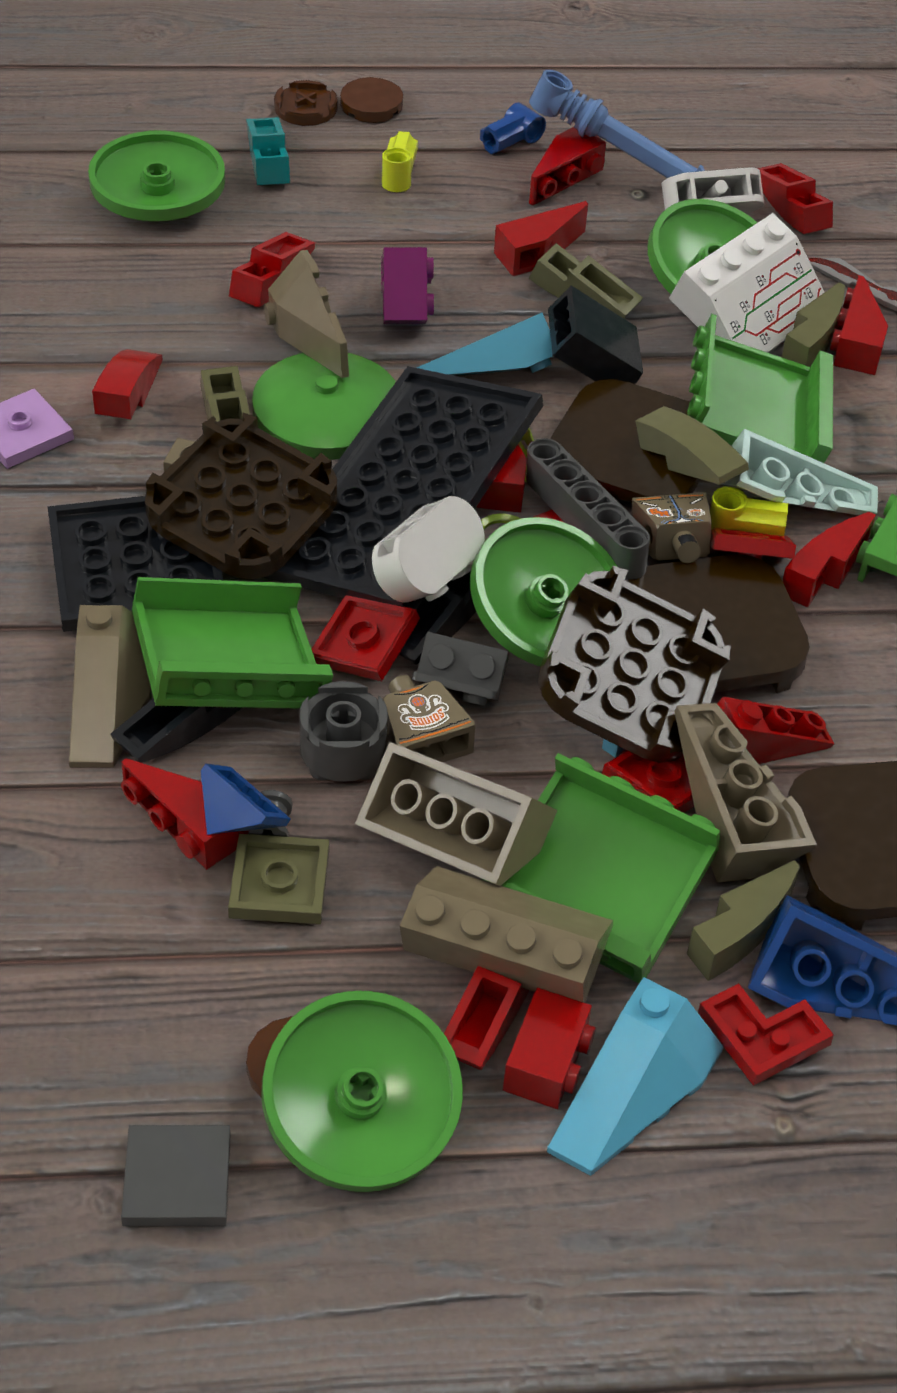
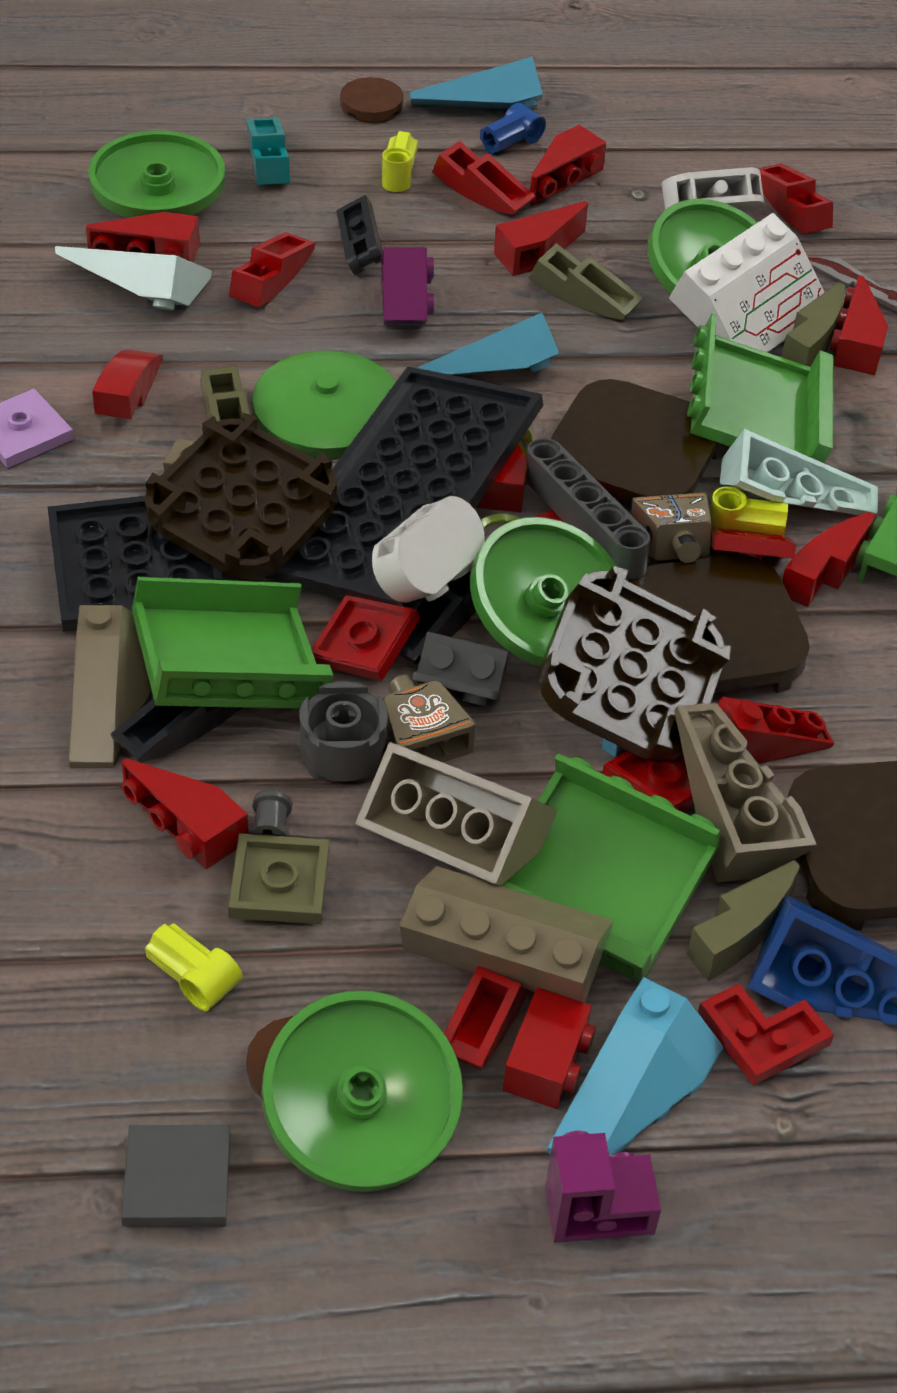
blue slope [201,763,291,835] -> none
dark tan wedge [264,250,349,378] -> none
reddish brown tile [274,80,338,126] -> none
medium blue piece [529,70,705,178] -> none
black brick [548,285,643,384] -> none
olive slope [635,406,749,485] -> none
none -> light aqua wedge [55,246,212,310]
none -> red slope [86,212,200,262]
none -> neon yellow piece [145,923,243,1012]
none -> black plate [336,195,383,275]
none -> medium azure wedge [409,57,543,109]
none -> red slope [432,141,536,215]
none -> magenta brick [545,1130,661,1243]

